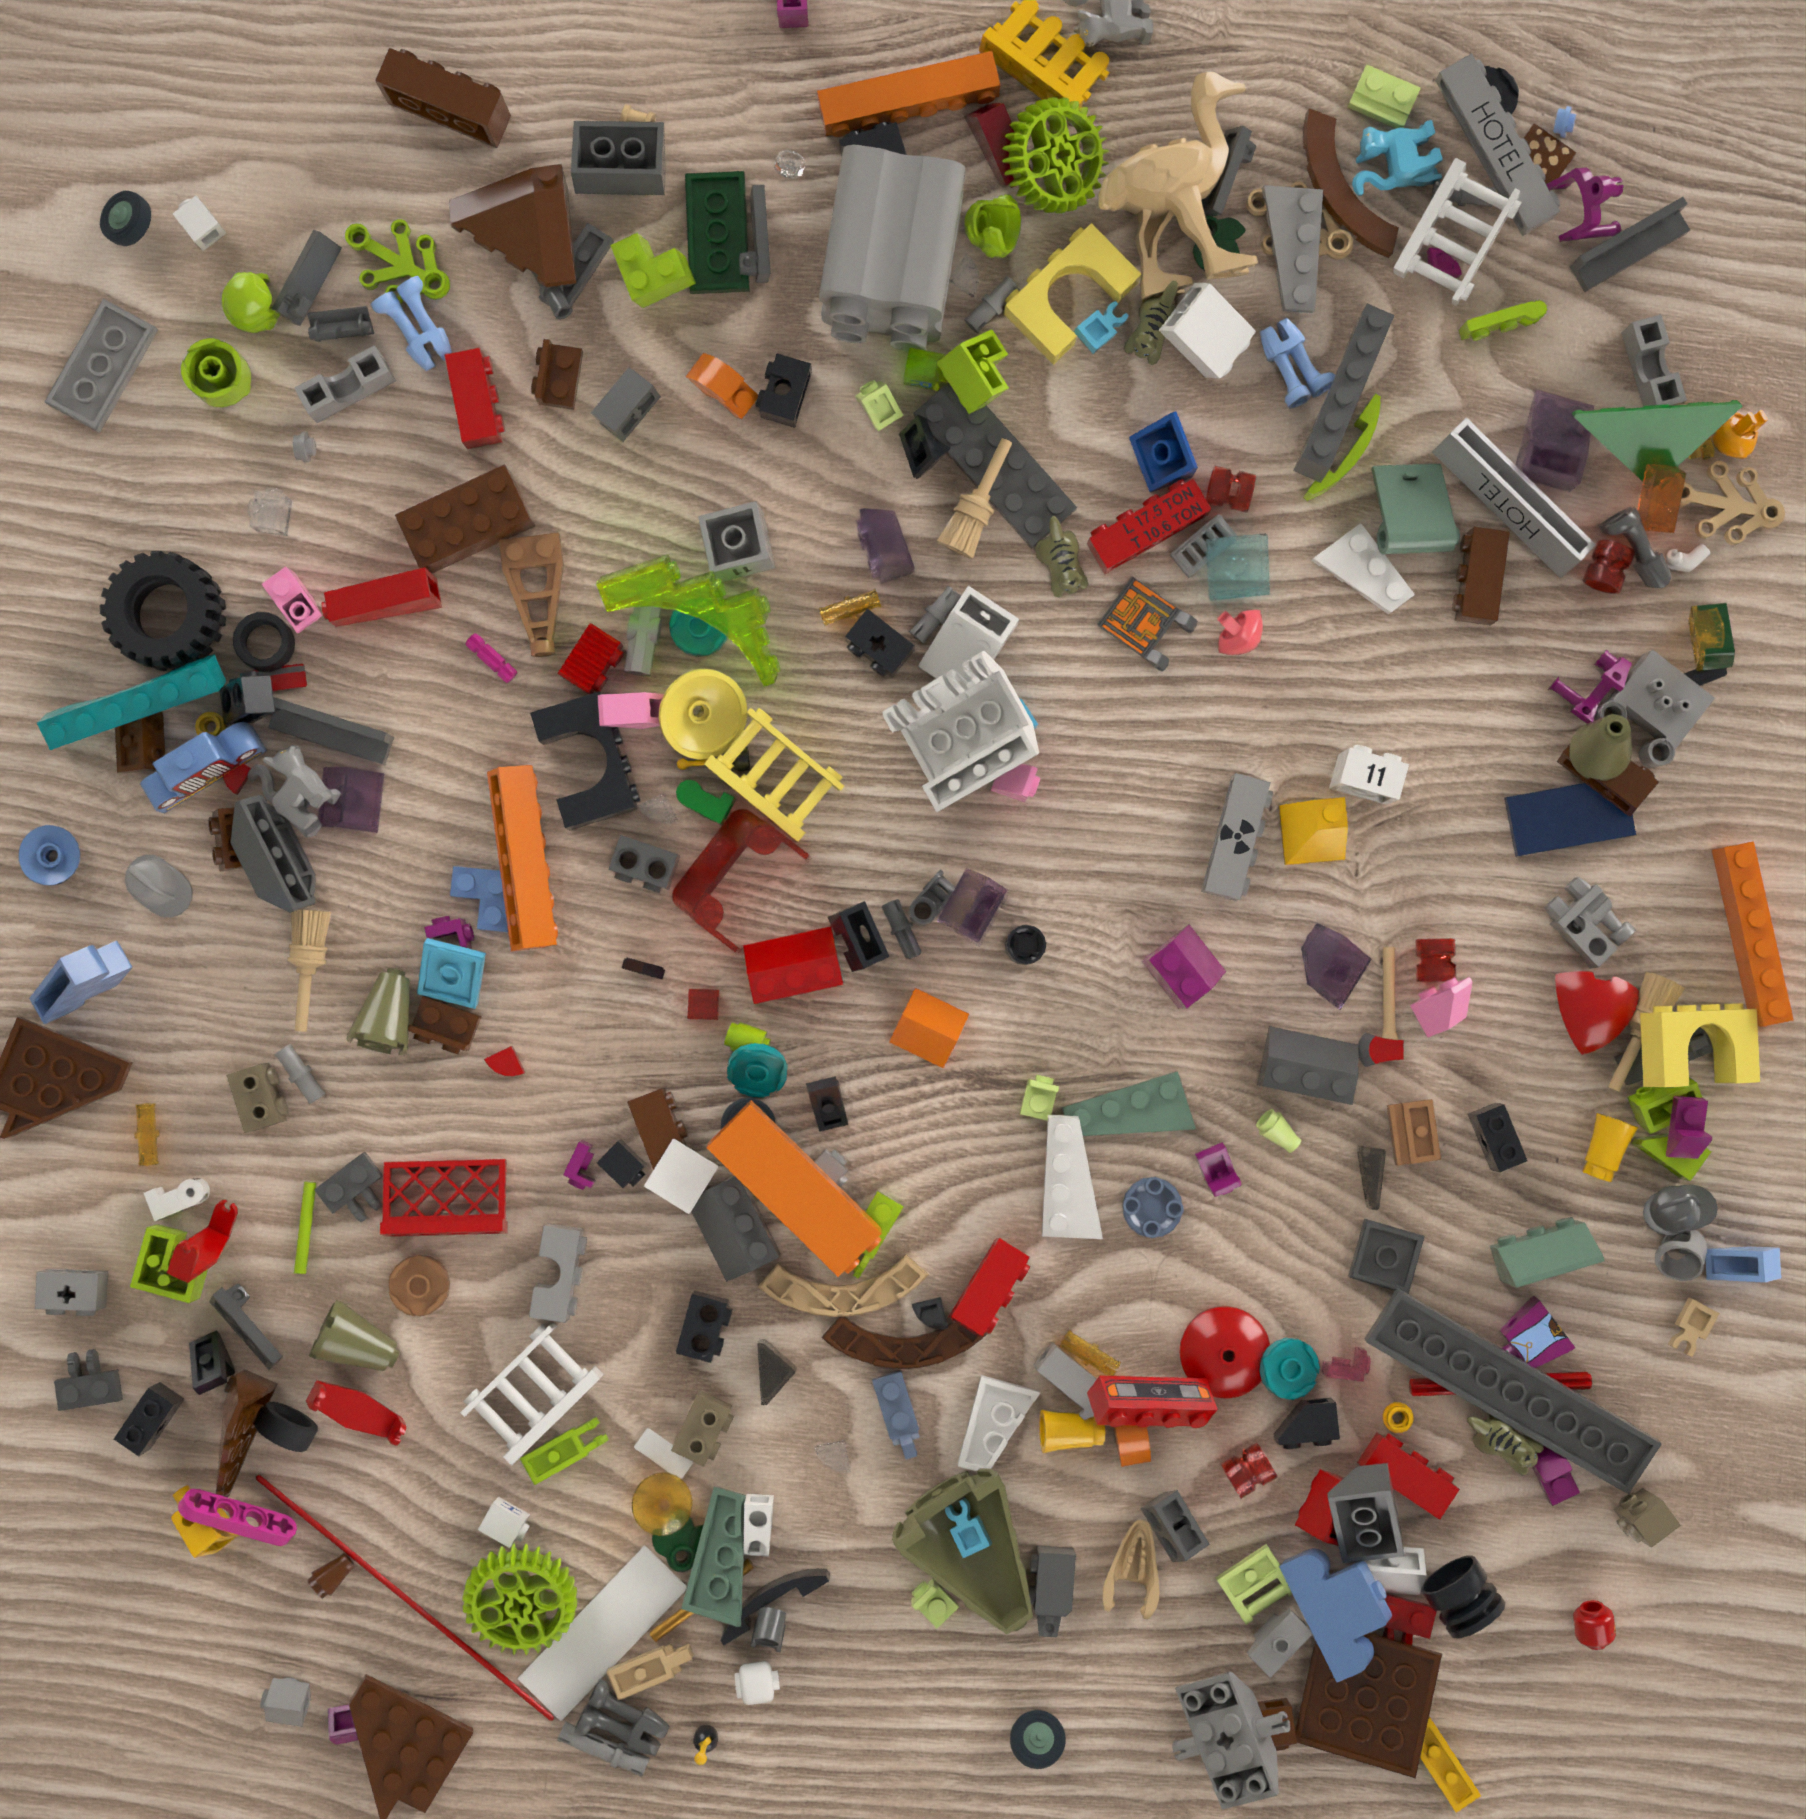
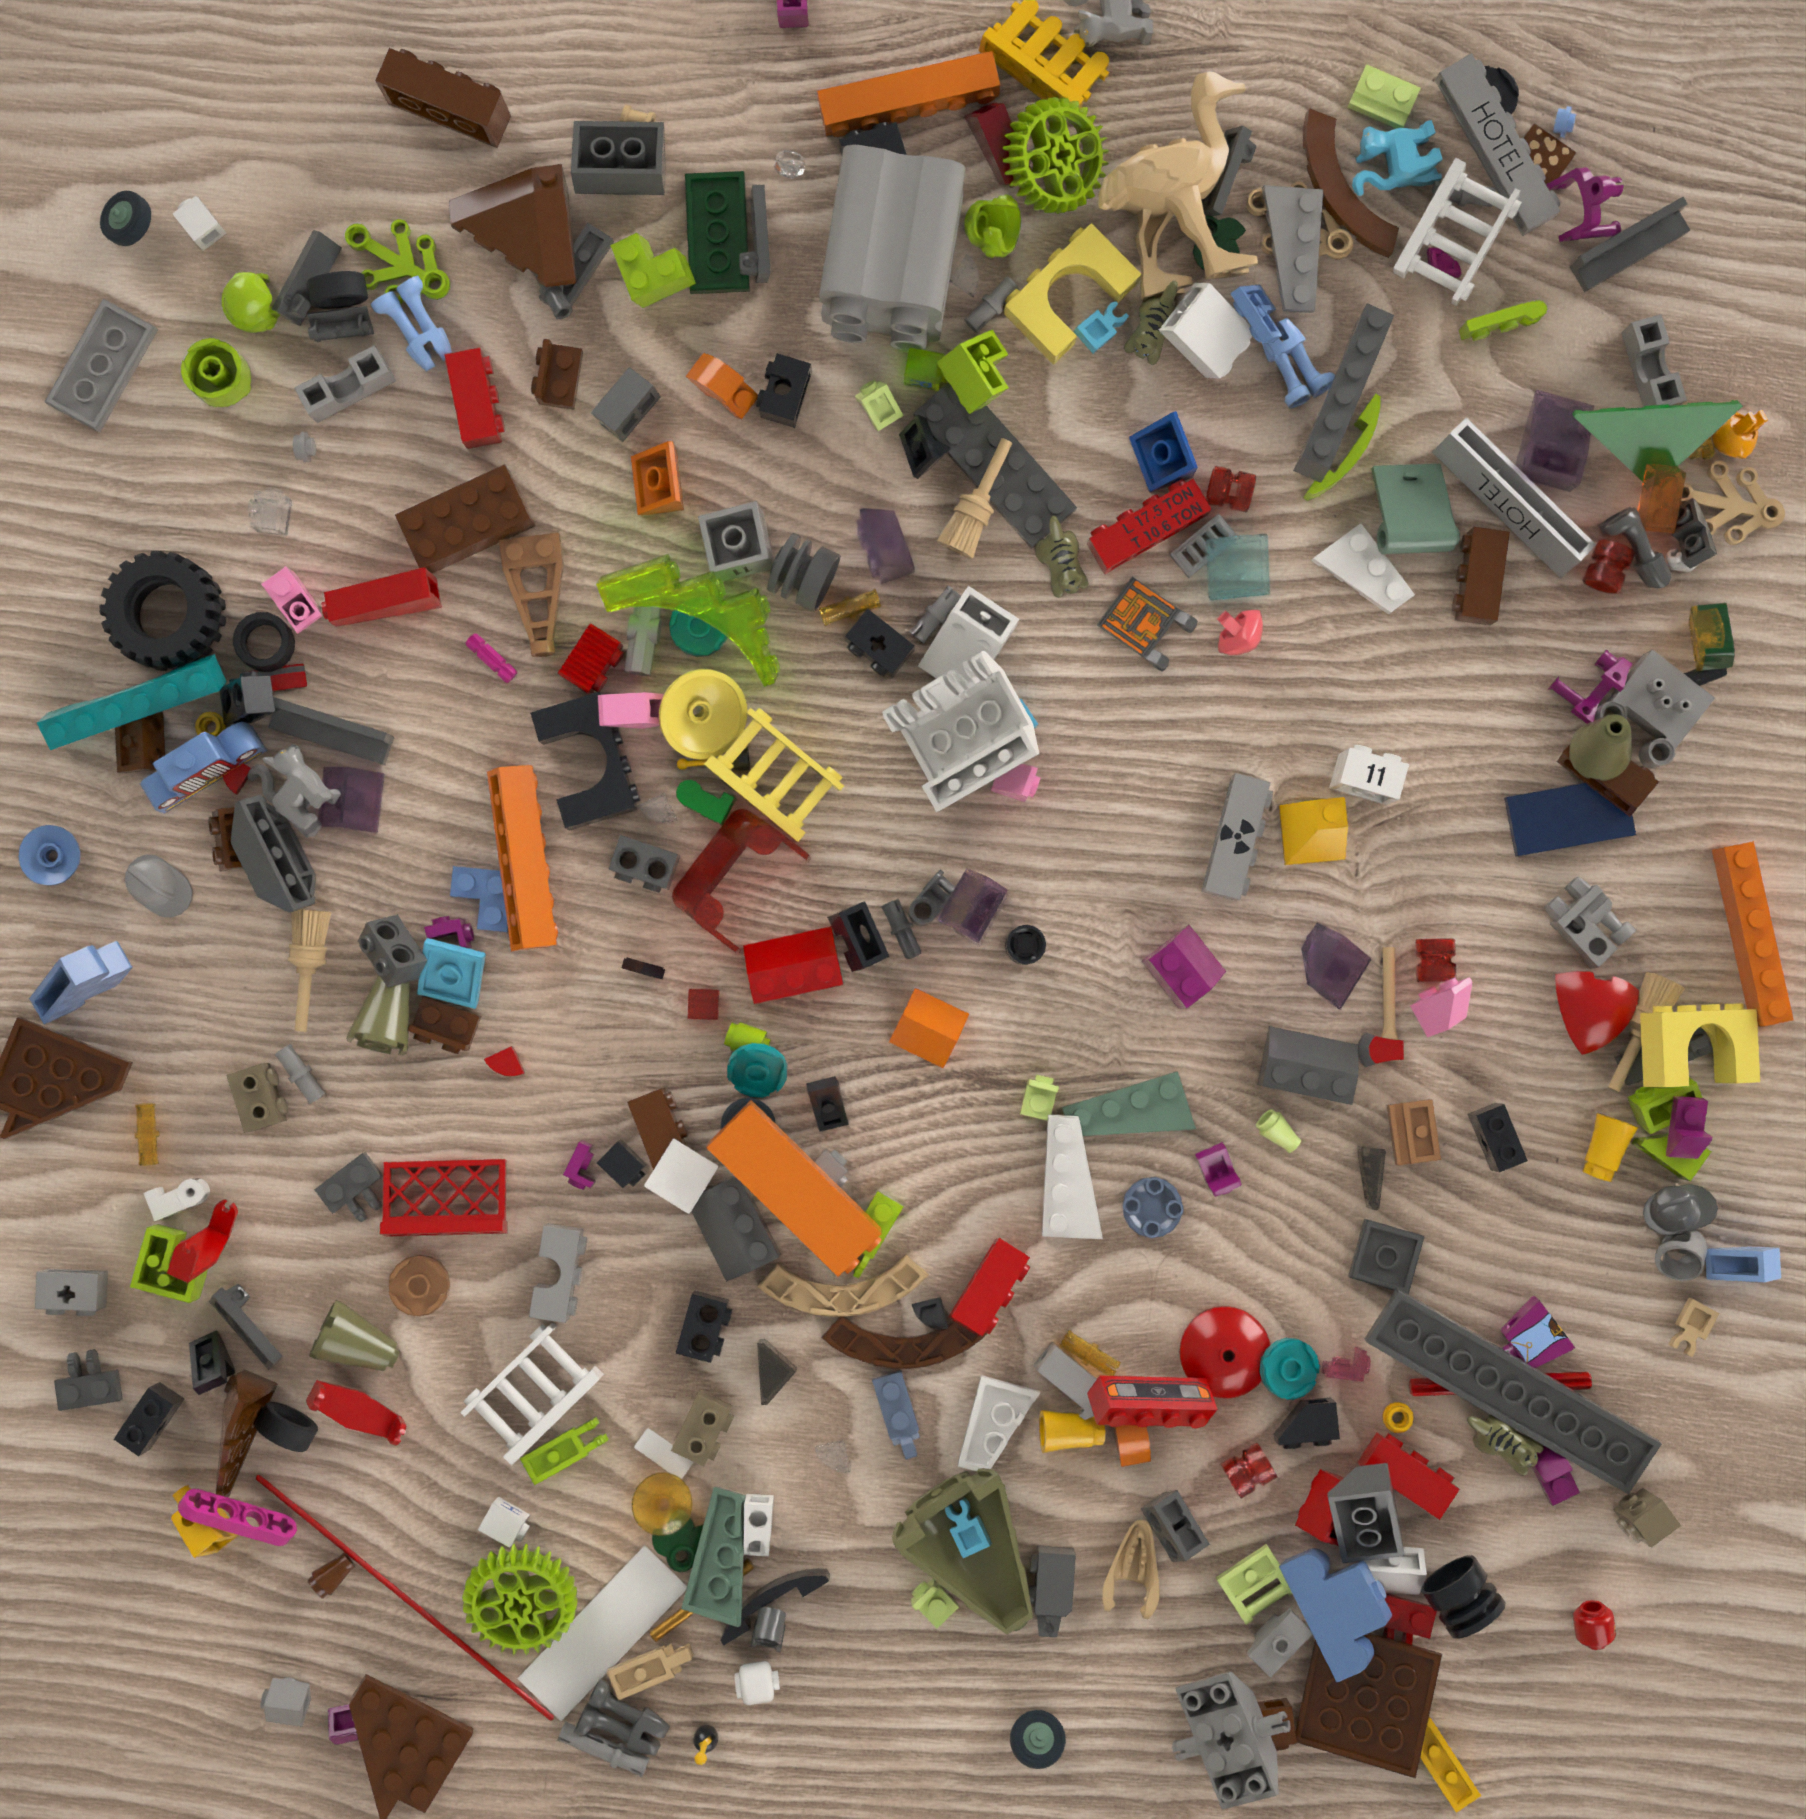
lime bar [294,1181,316,1274] -> none
sand green slope [1490,1217,1605,1288] -> none
none -> black tyre [307,271,368,309]
none -> dark grey brick [358,914,428,987]
none -> orange slope [631,441,684,515]
none -> dark grey wheel [767,533,841,613]
none -> medium blue plate [1231,285,1282,344]
none -> dark grey slope [1667,498,1717,569]

